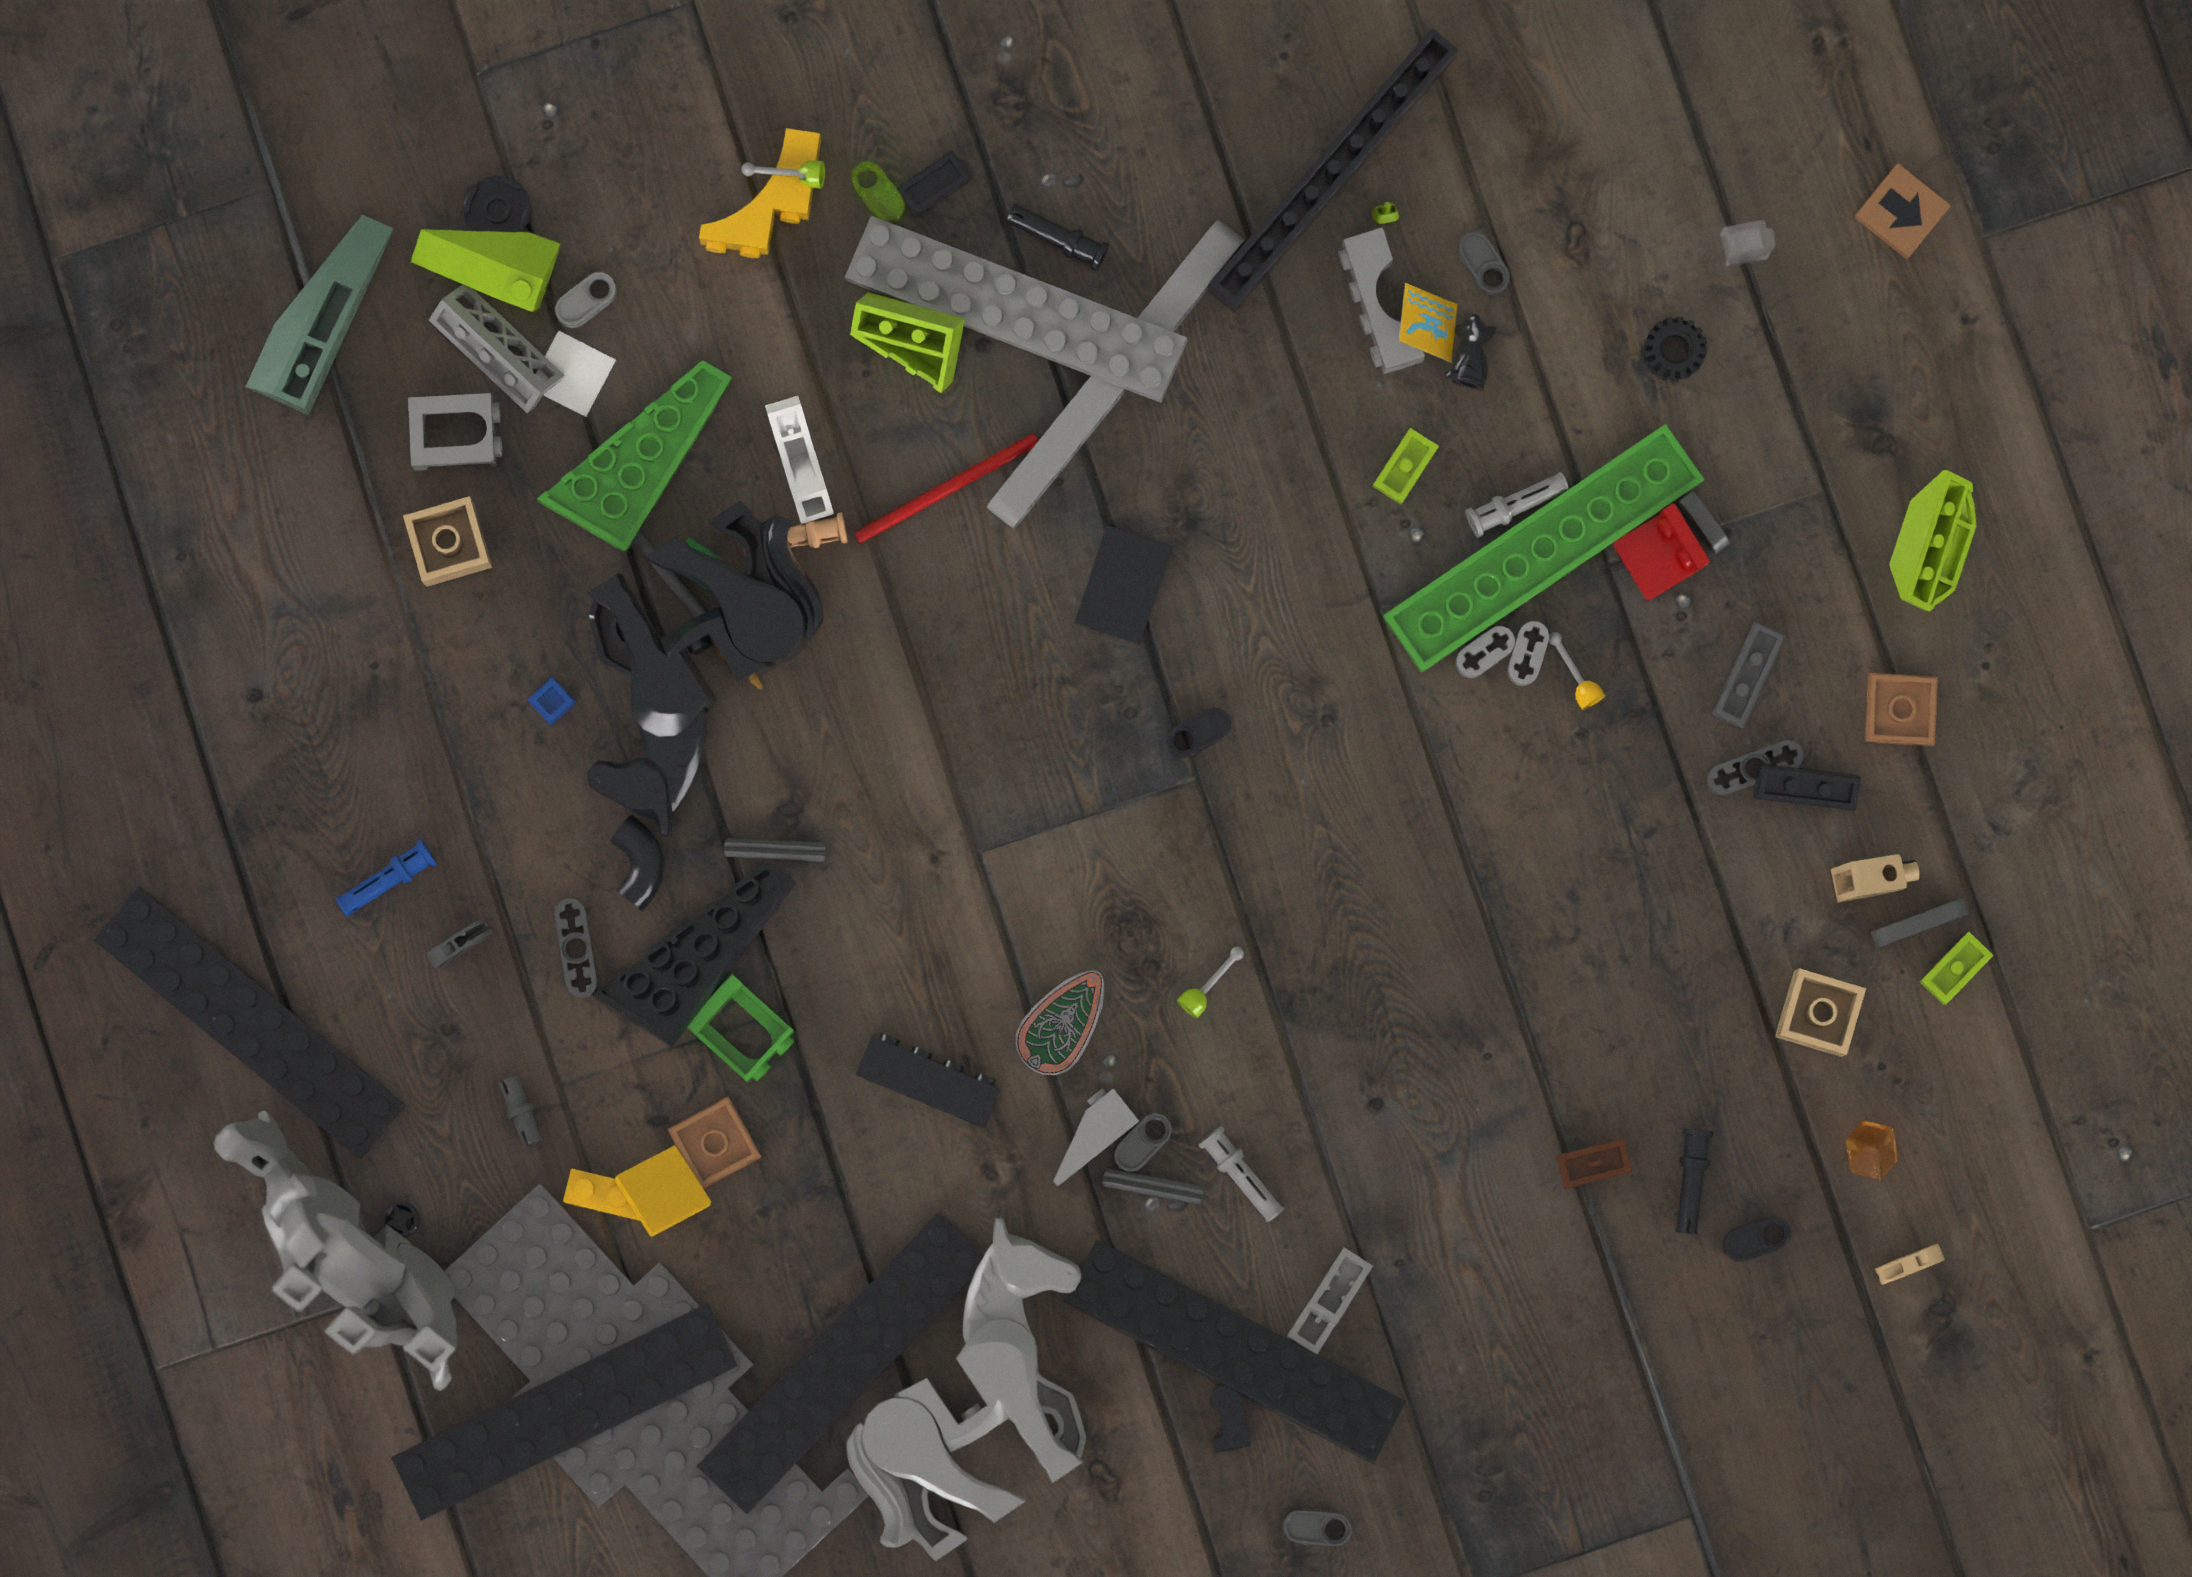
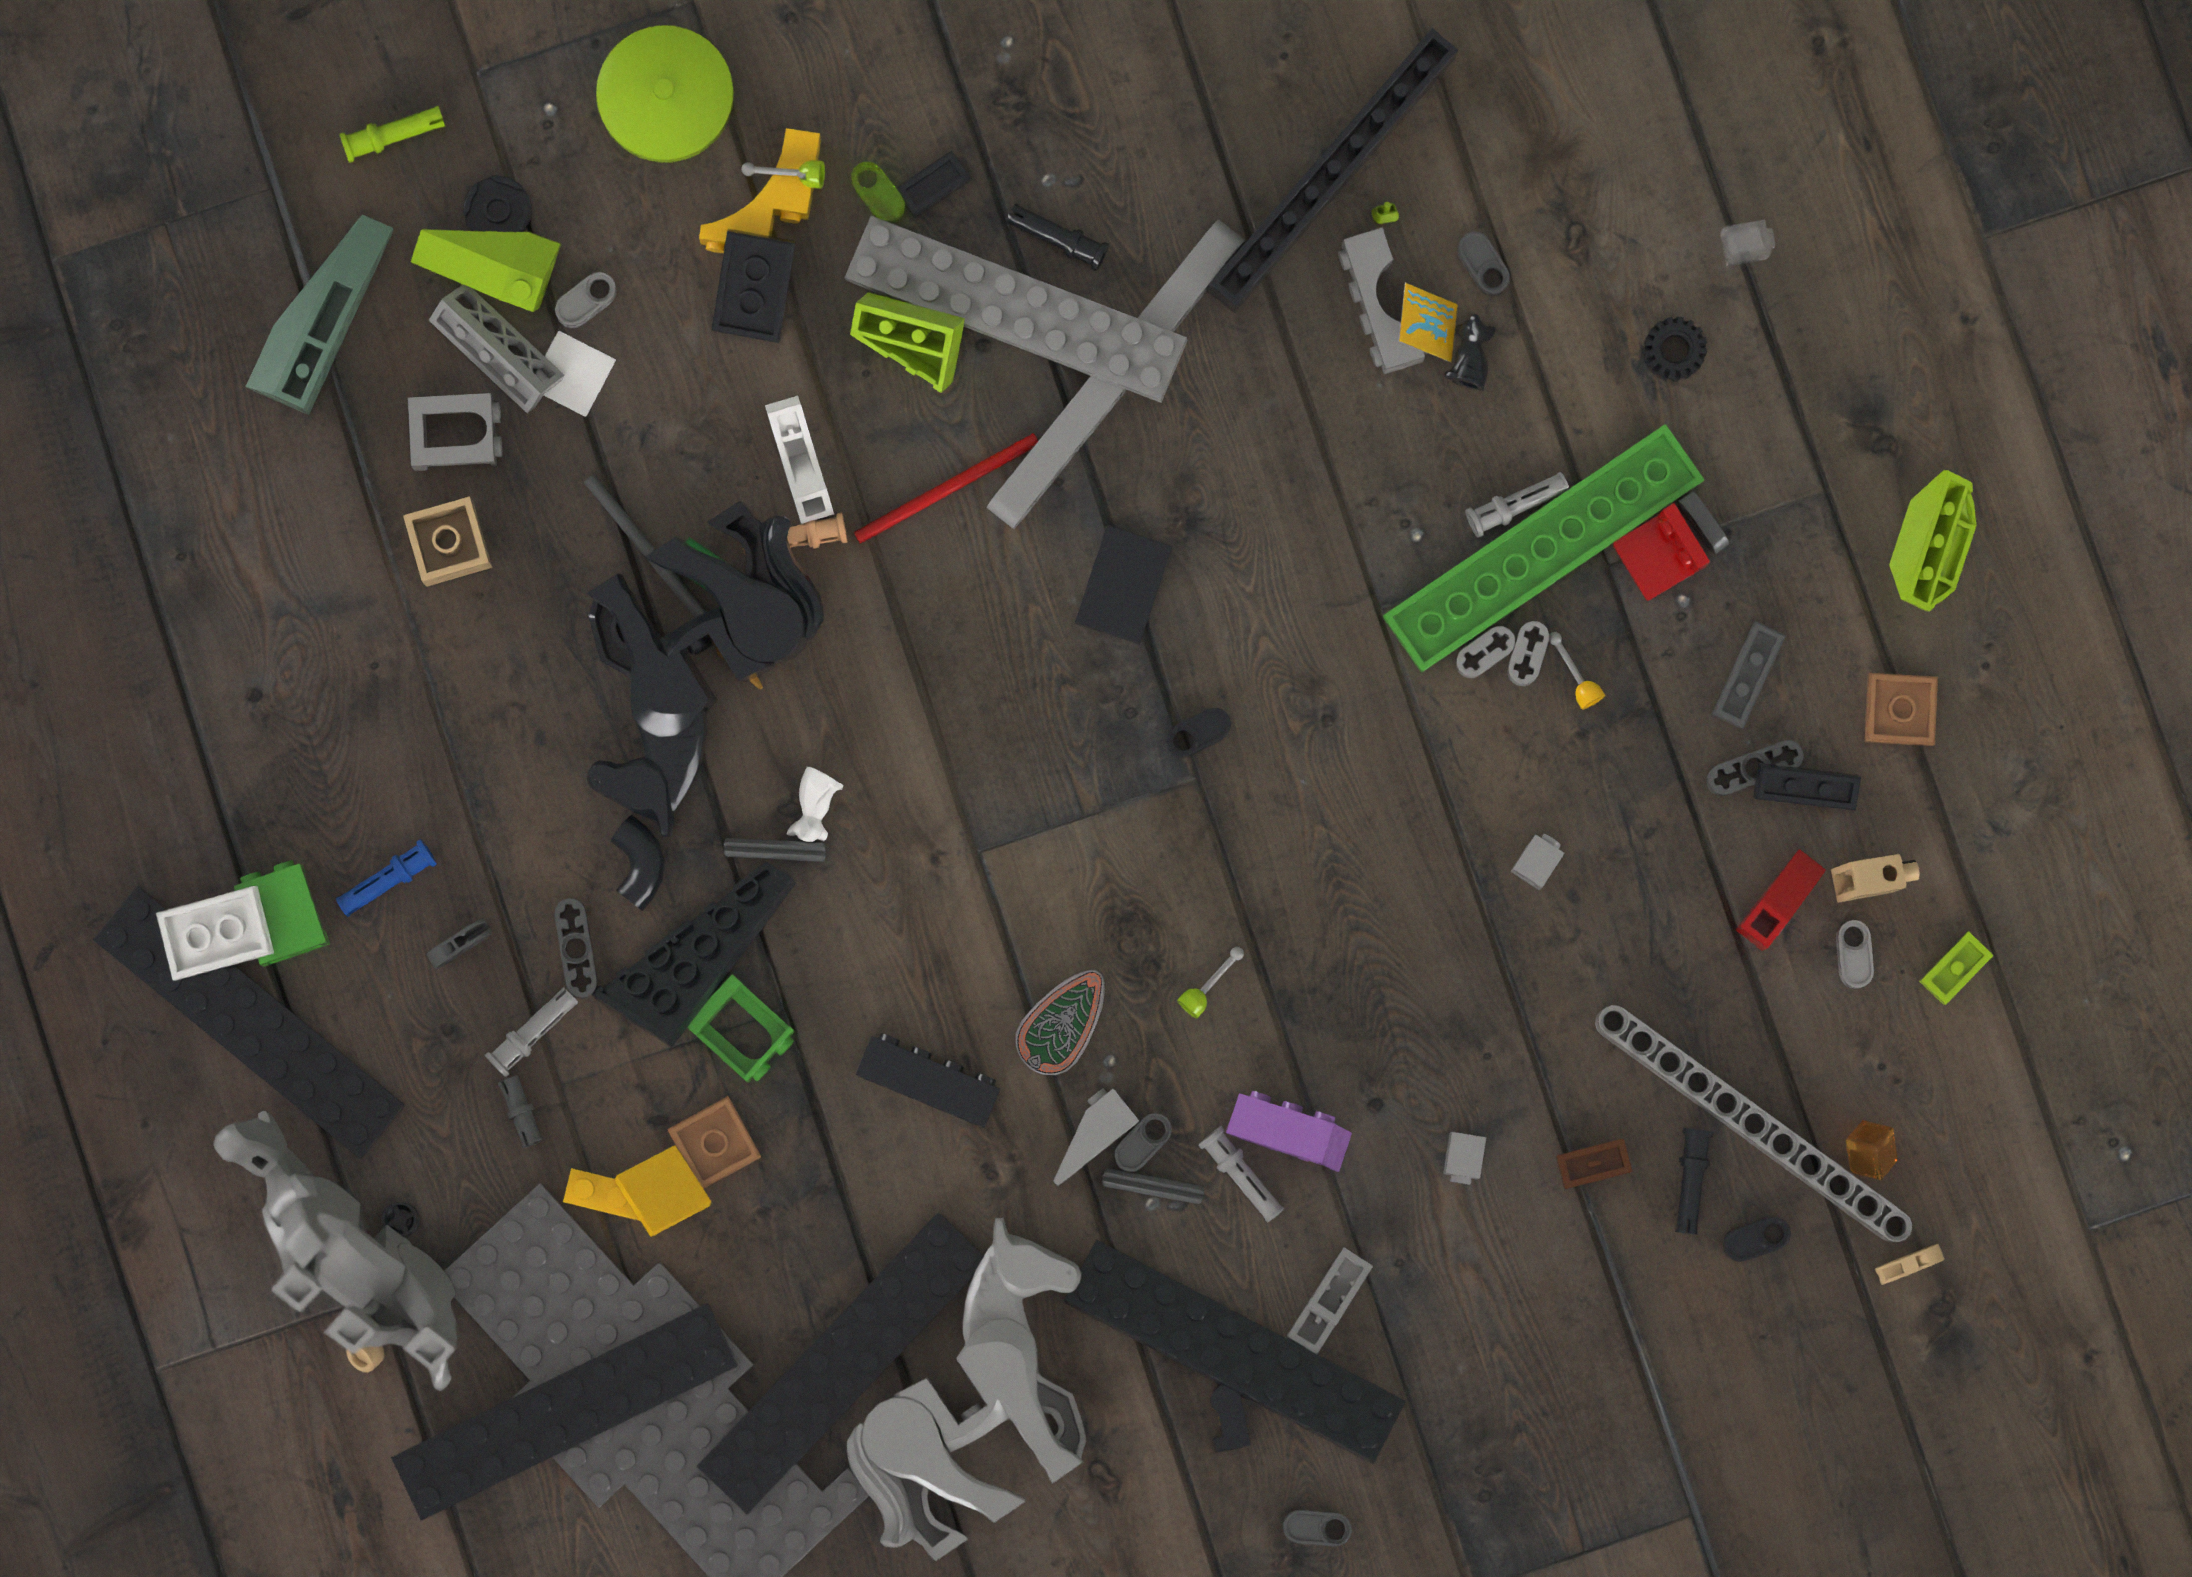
blue tile [527,677,576,726] -> none
bright green wing [537,360,732,553] -> none
lime plate [1372,428,1439,505] -> none
tan brick [1775,968,1866,1057] -> none
medium nougat tile [1854,163,1951,259] -> none
dark grey beam [1870,898,1970,949] -> none
none -> white tile [156,886,274,980]
none -> bright green panel [234,860,330,967]
none -> lime pin [339,106,445,163]
none -> tan tile [346,1346,385,1373]
none -> light grey pin [484,987,578,1078]
none -> lime dish [596,25,734,163]
none -> black tile [711,229,796,343]
none -> white animal [787,766,844,842]
none -> medium lavender wedge [1226,1091,1352,1172]
none -> light grey brick [1443,1132,1486,1185]
none -> light grey brick [1510,834,1565,890]
none -> light grey beam [1595,1005,1912,1242]
none -> red slope [1735,849,1826,951]
none -> light grey piece [1836,920,1874,989]

